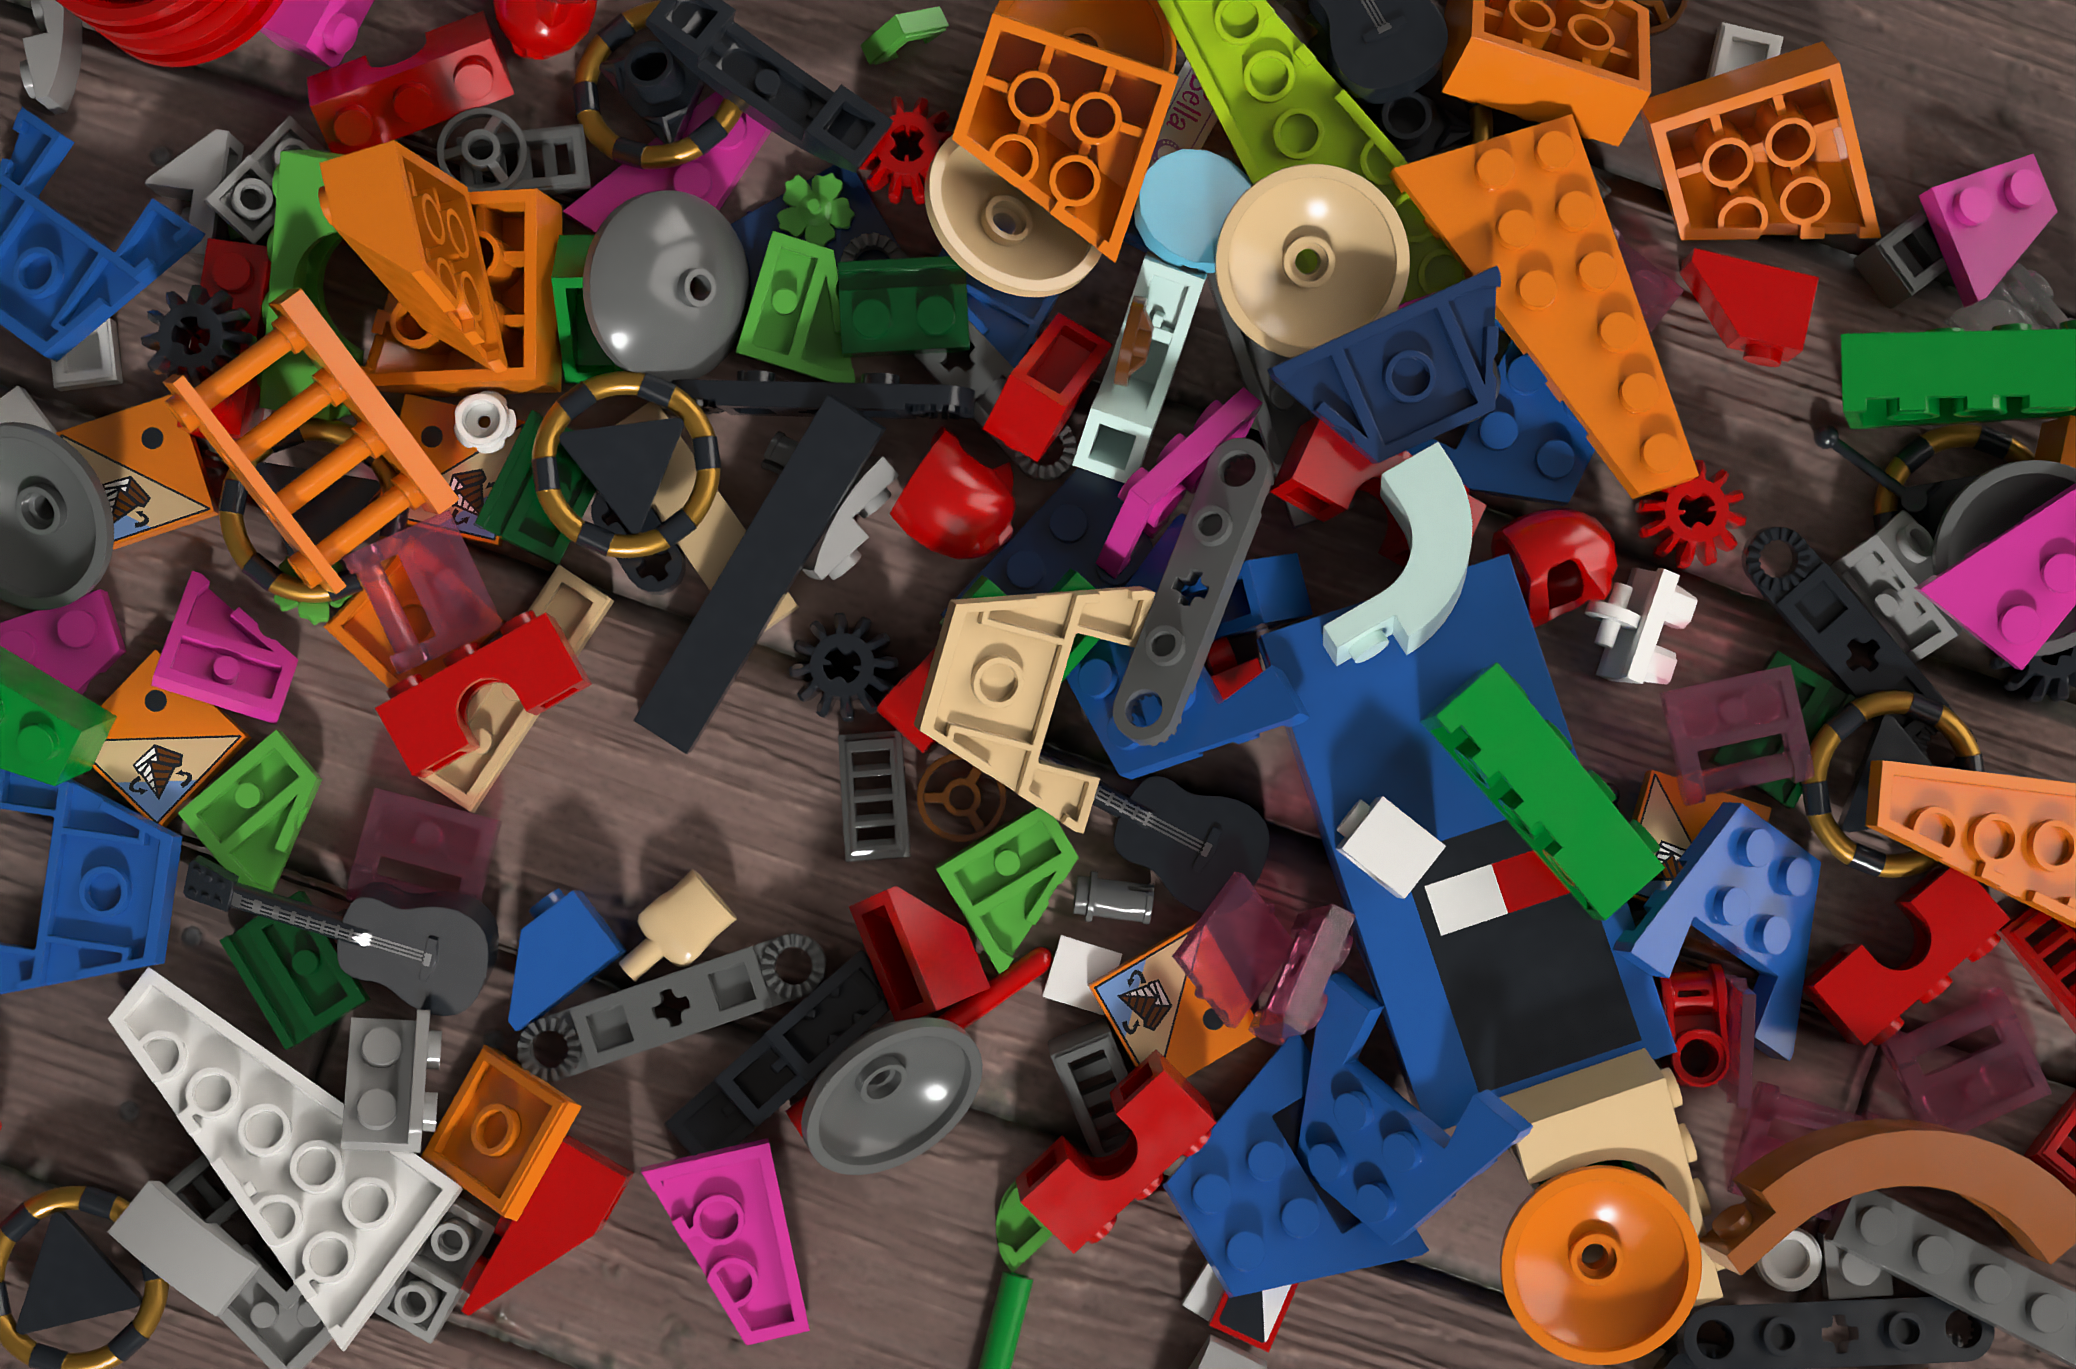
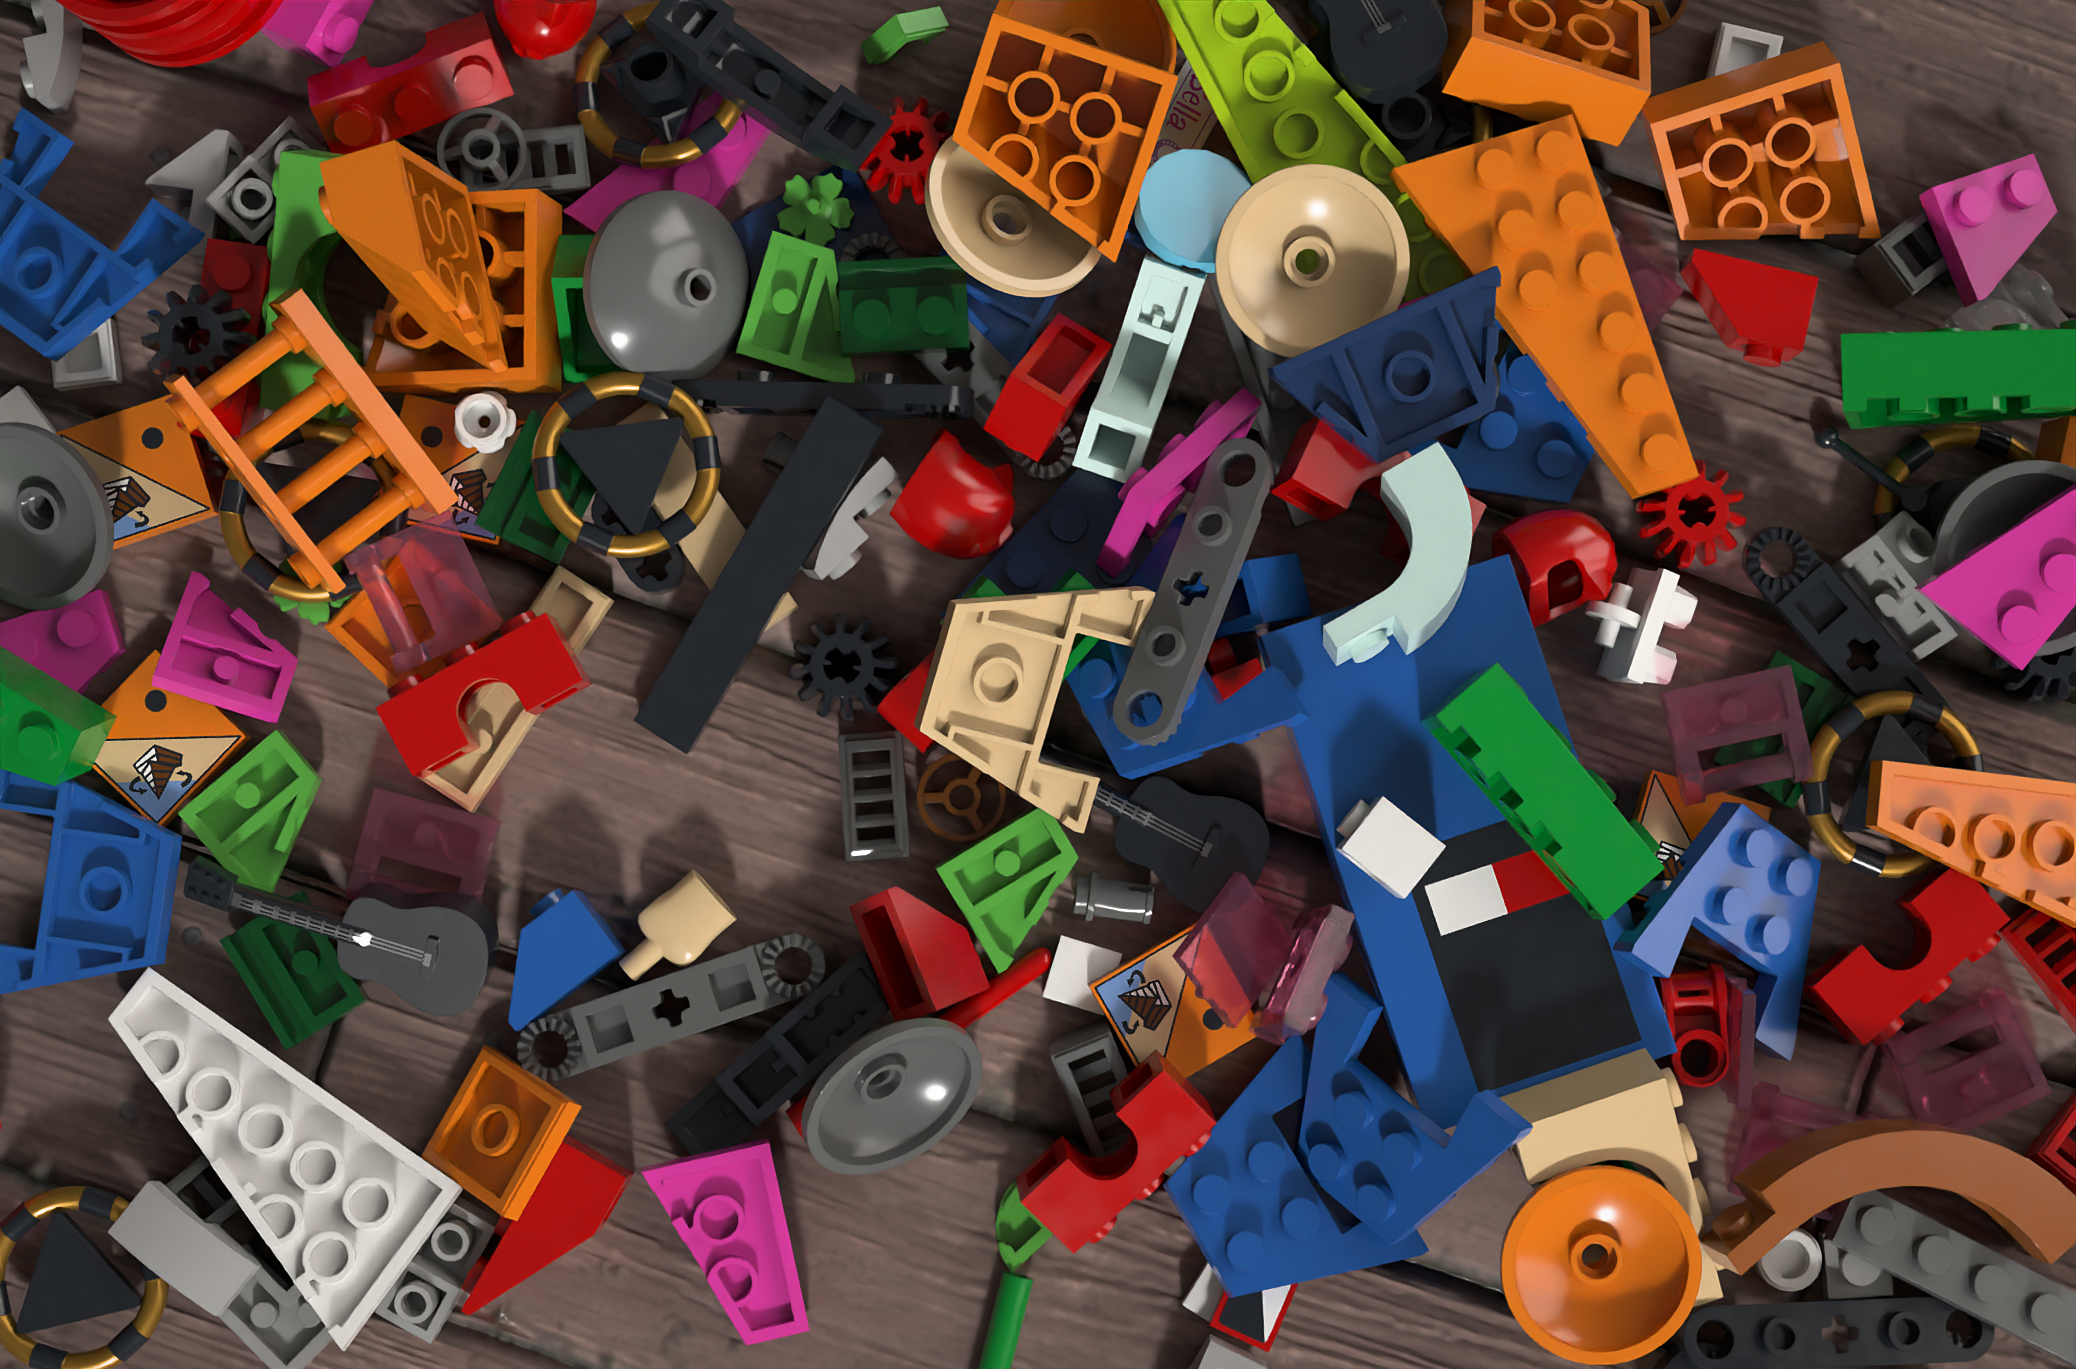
light grey bracket [341,1009,442,1153] -> none
reddish brown piece [1114,295,1154,387] -> none

